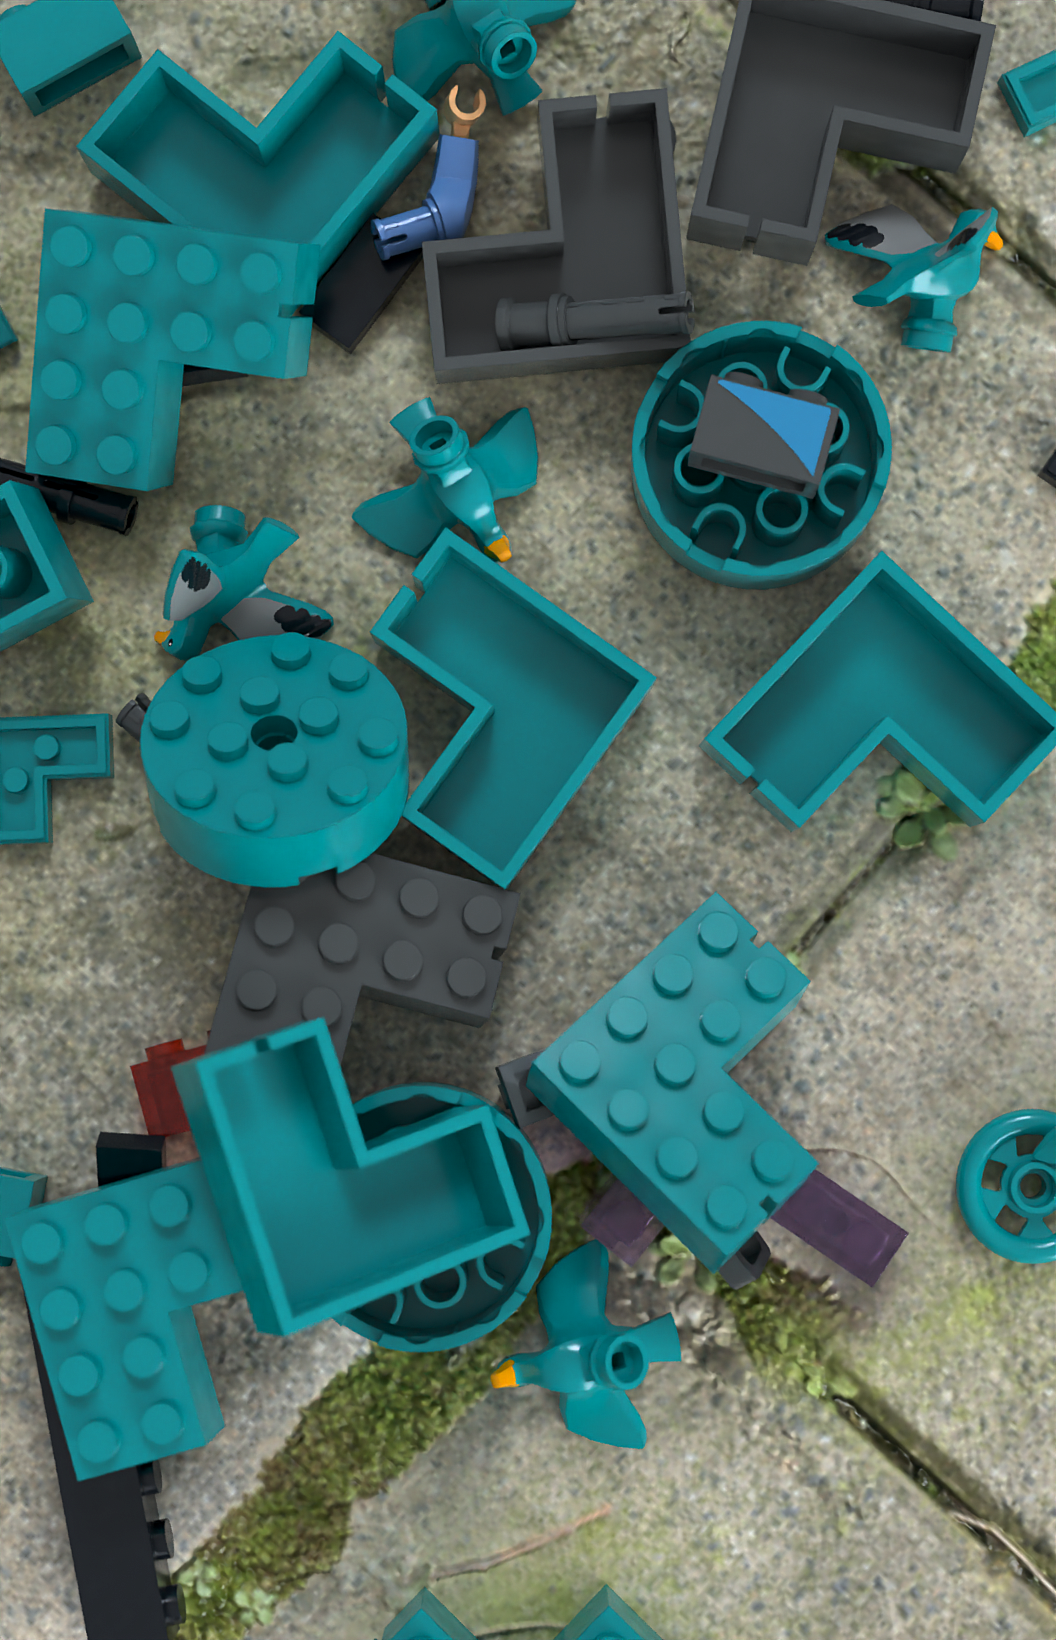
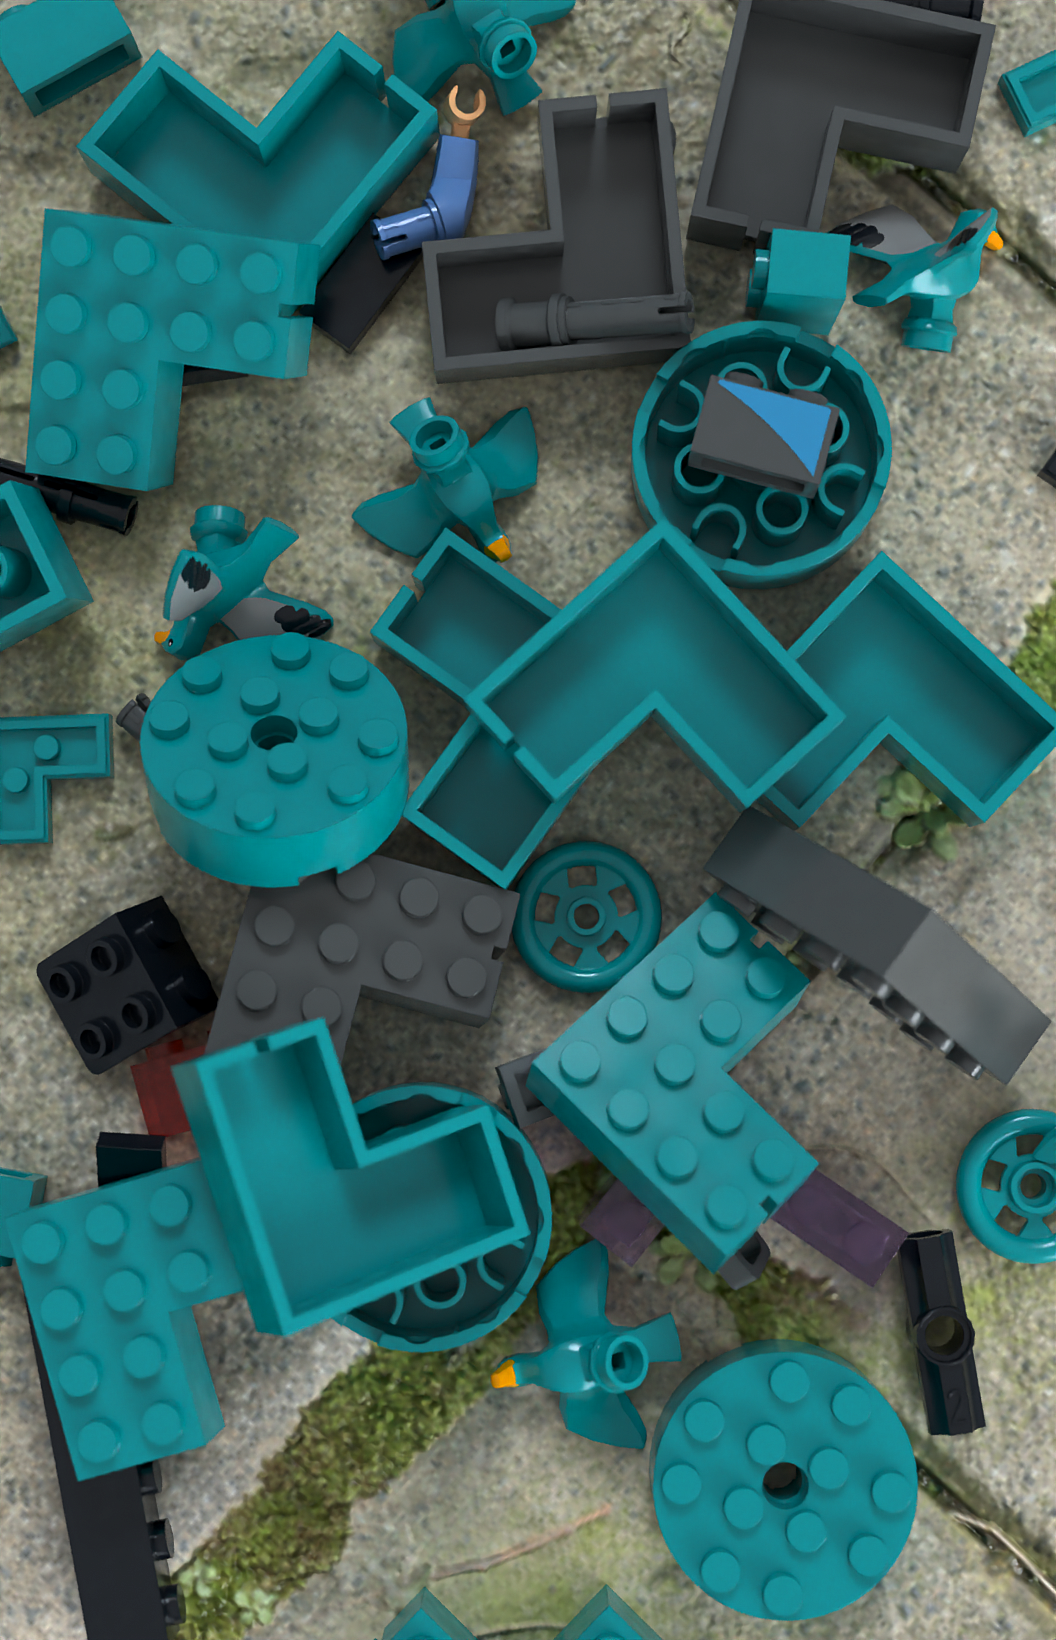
none -> black bracket [36,895,219,1075]
none -> teal piece [463,518,847,813]
none -> teal plate [511,841,662,993]
none -> teal brick [649,1339,918,1621]
none -> dark grey piece [703,806,1052,1085]
none -> teal brick [745,228,851,335]
none -> black piece [895,1229,986,1436]

